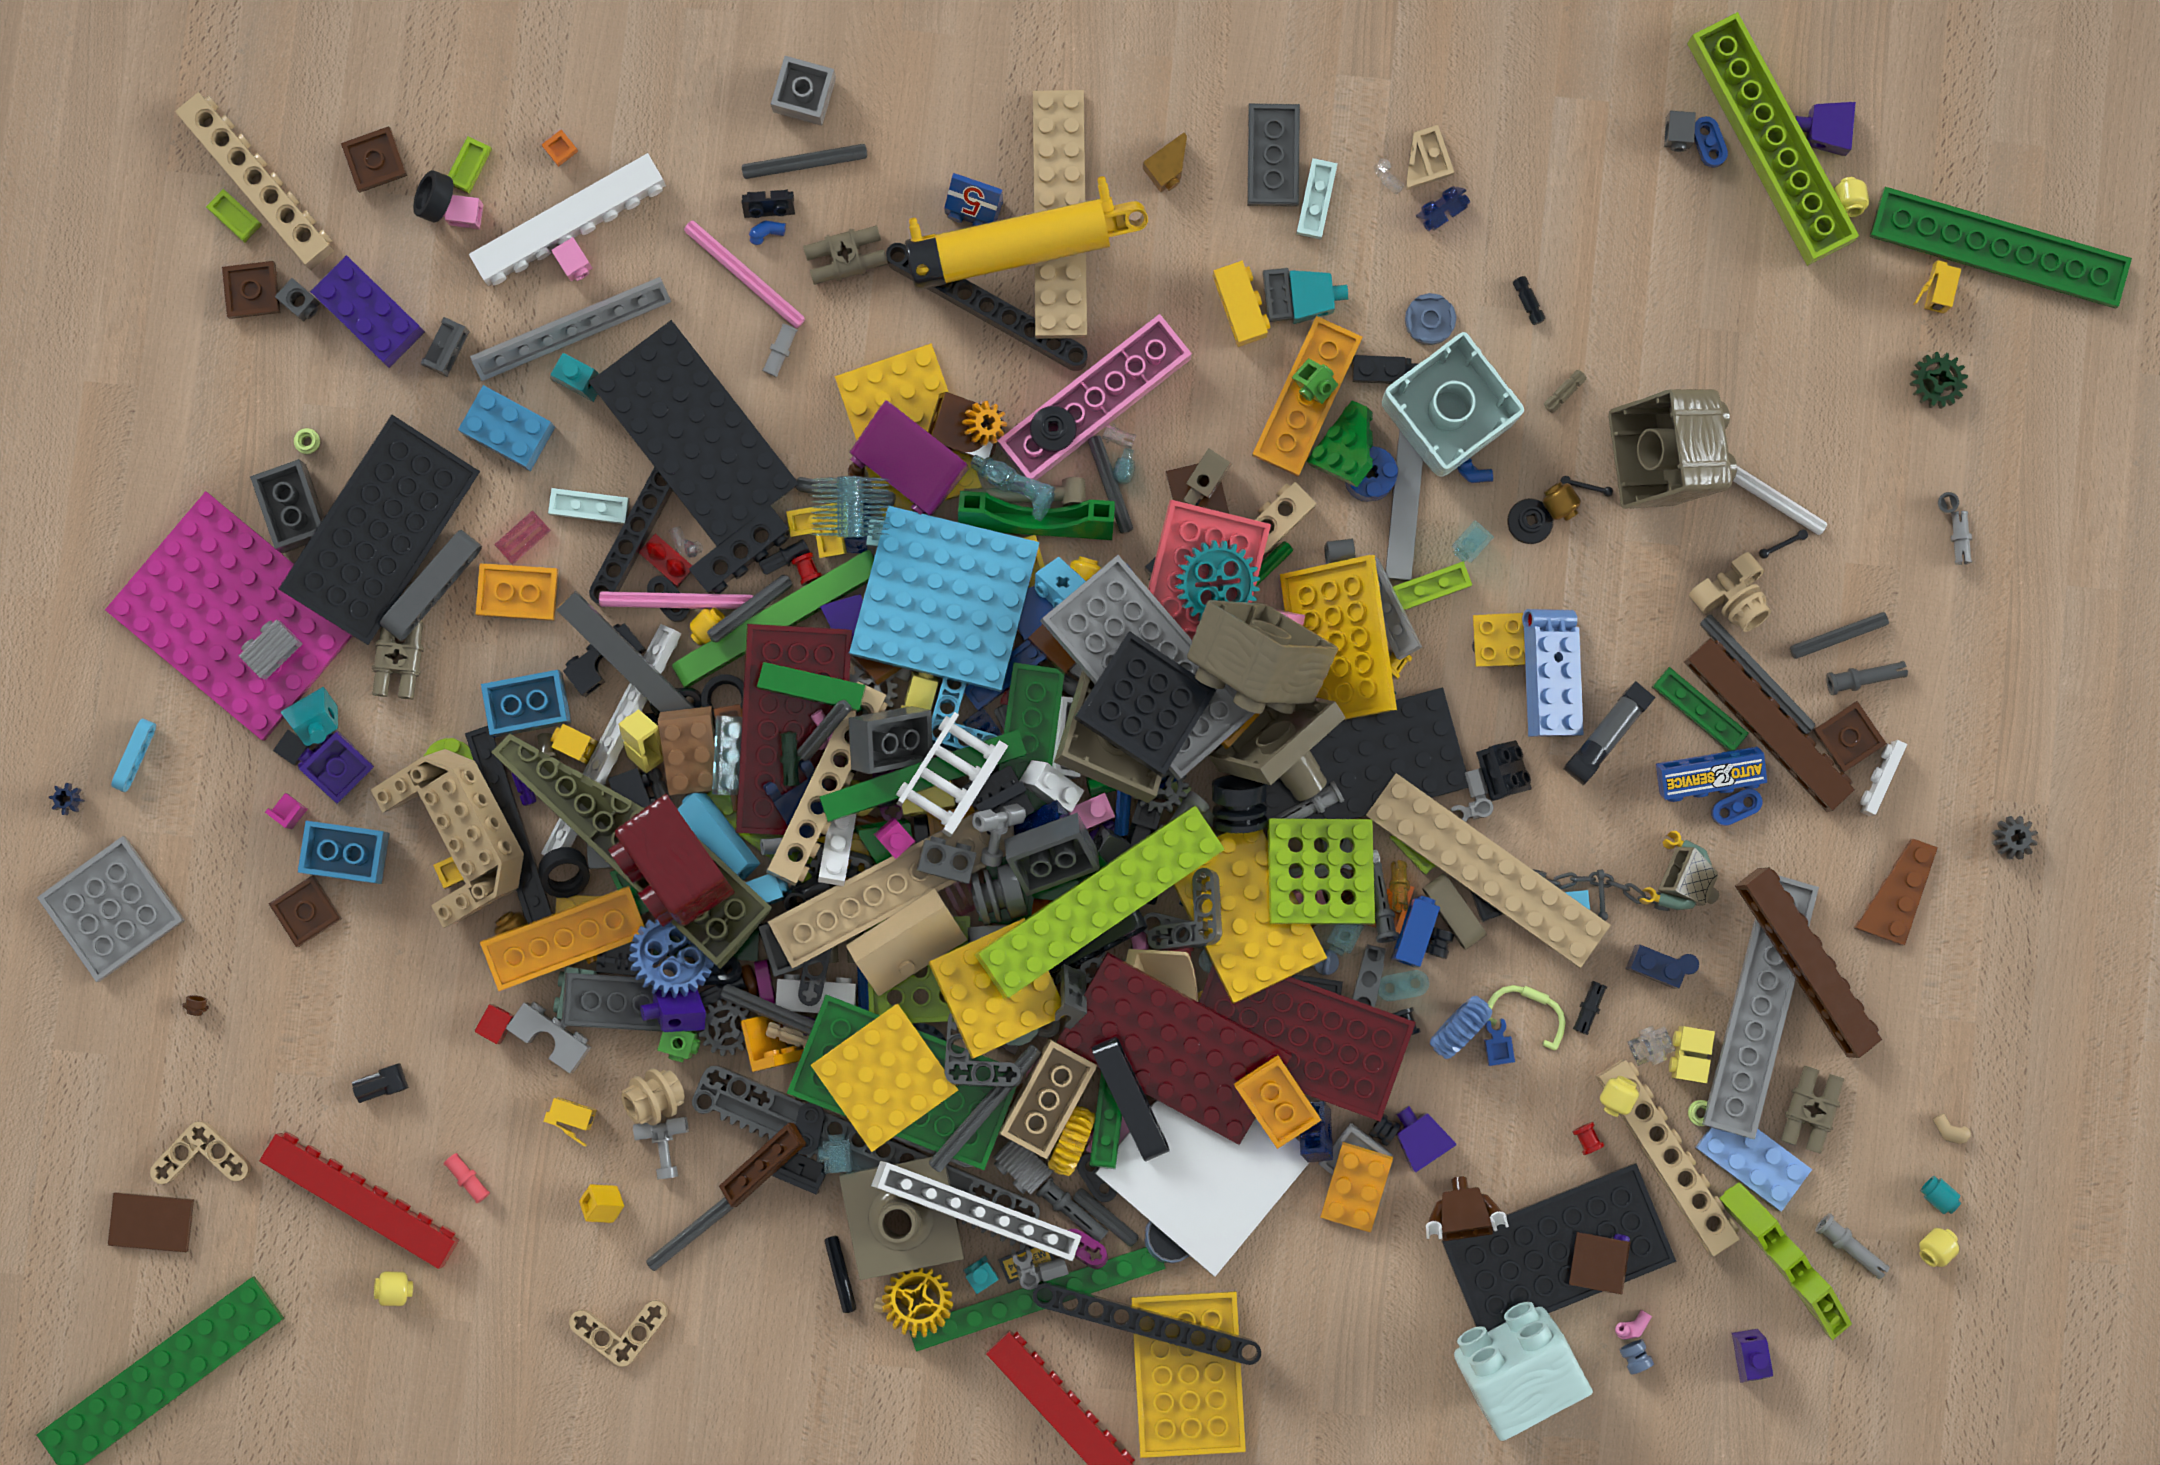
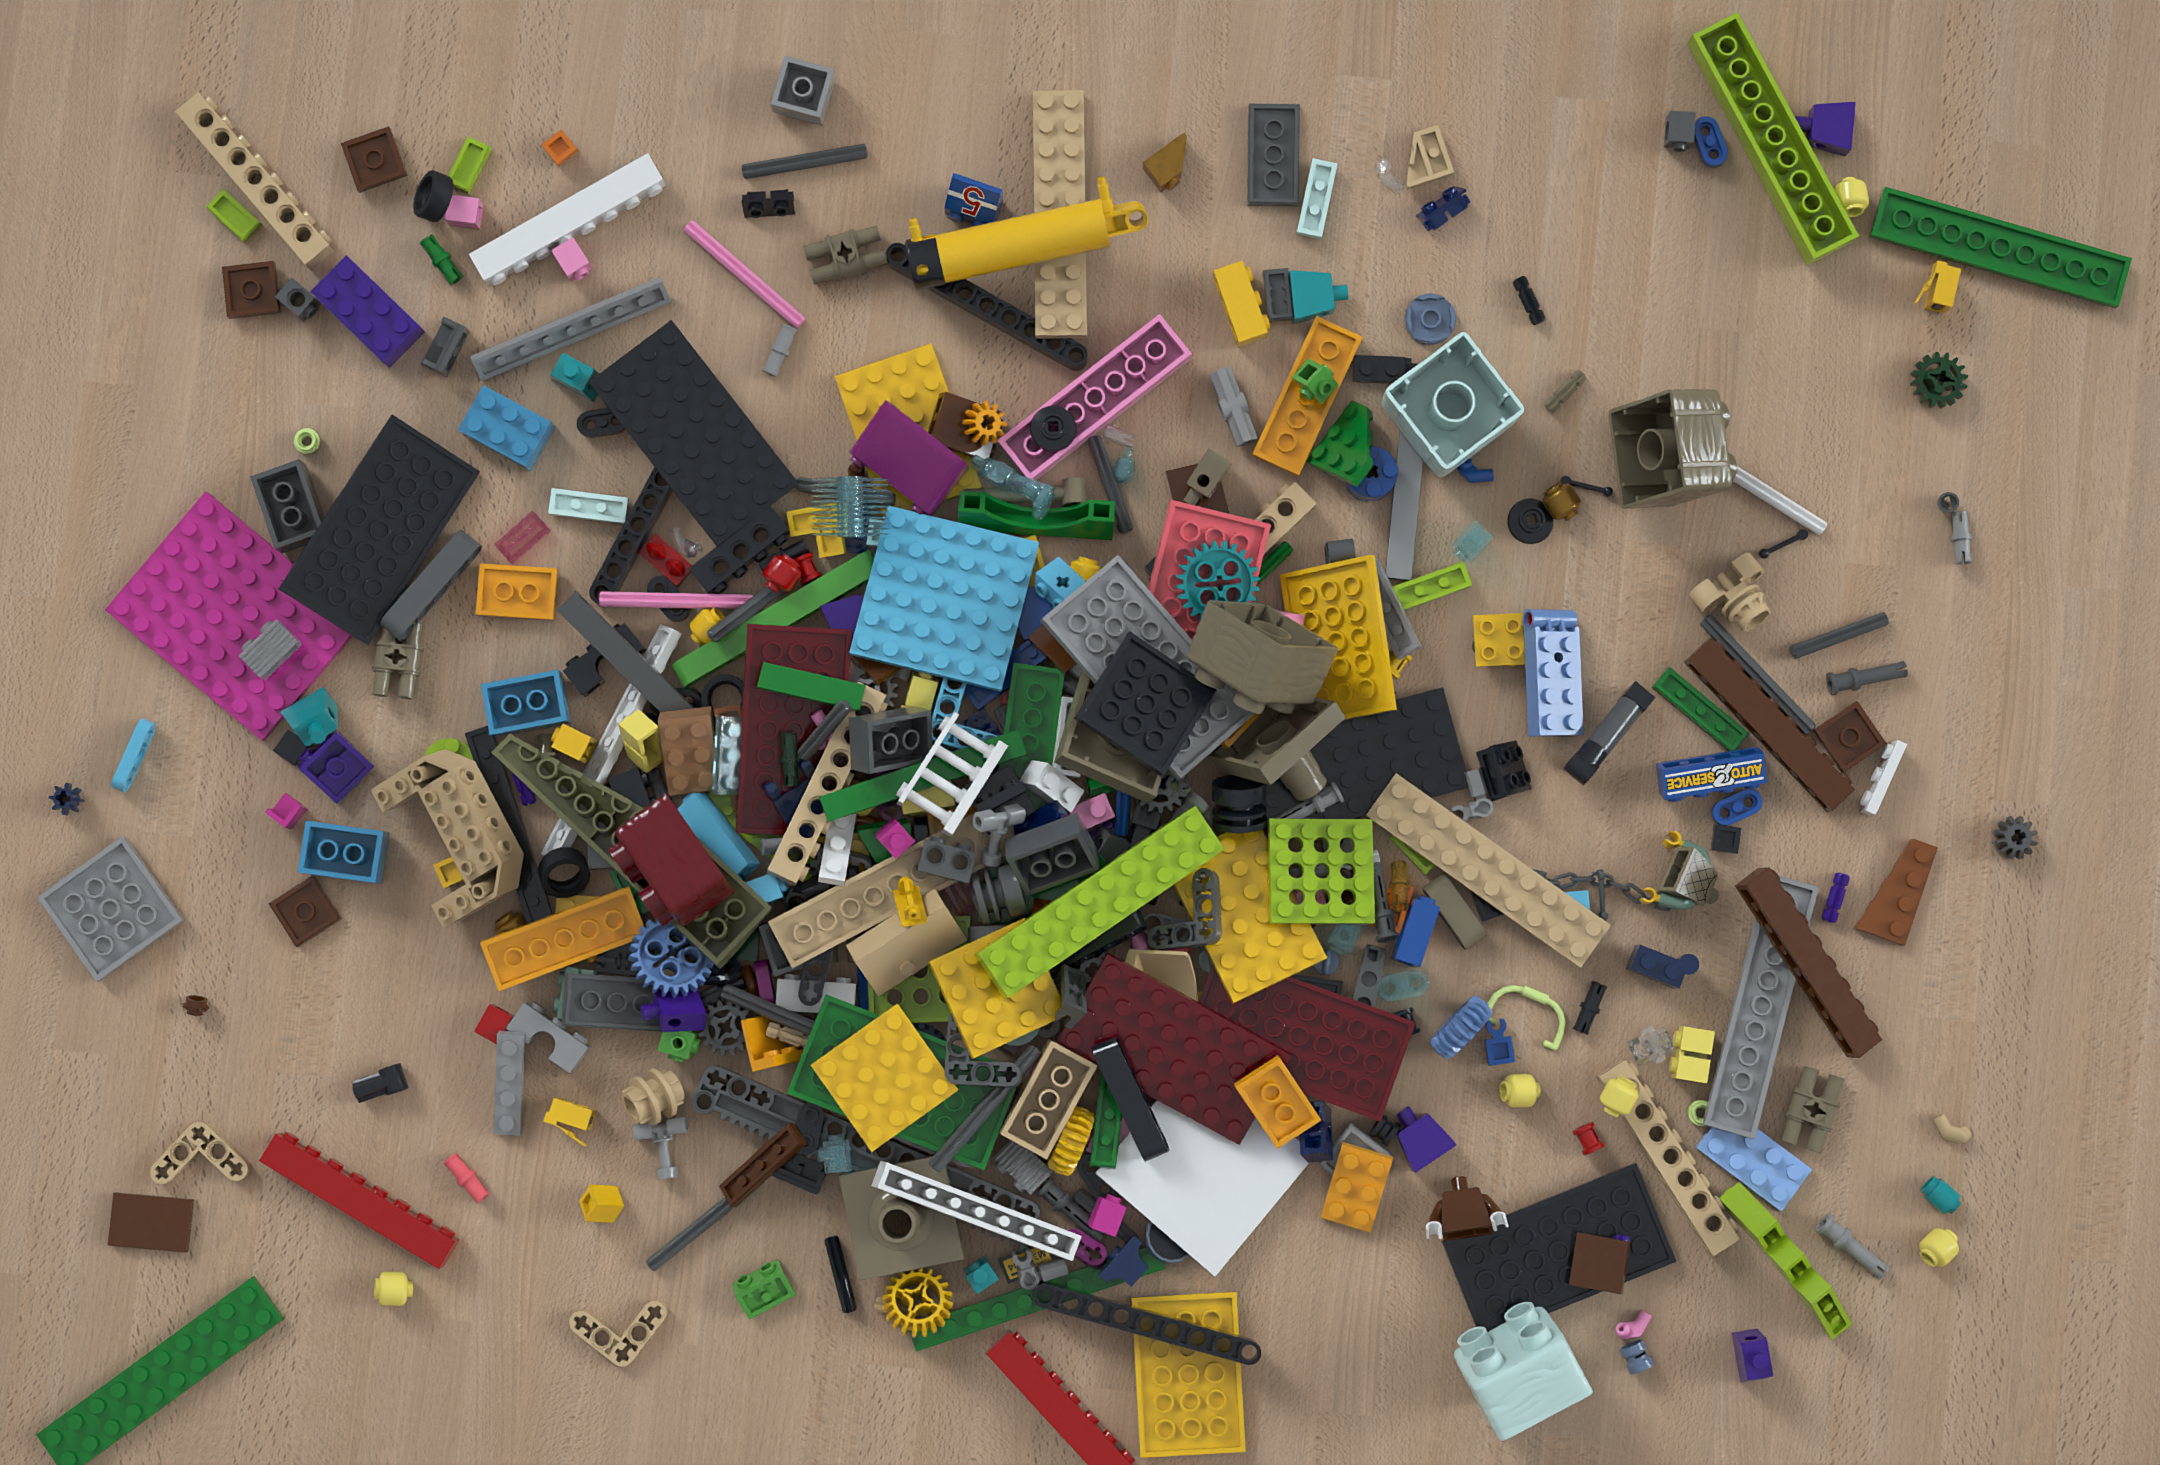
blue arm [749,220,786,245] -> none
black wheel [1425,927,1455,959] -> none
none -> green pin [420,234,463,286]
none -> light grey plate [494,1031,525,1136]
none -> black plate [577,408,625,438]
none -> bright green bracket [732,1259,796,1320]
none -> red head [763,553,801,594]
none -> yellow hinge [893,876,928,928]
none -> dark pink brick [1087,1194,1127,1237]
none -> dark blue brick [1099,1234,1149,1287]
none -> light grey piece [1210,367,1258,447]
none -> light yellow head [1499,1073,1541,1108]
none -> black plate [1710,824,1741,854]
none -> dark purple axle [1822,872,1850,923]

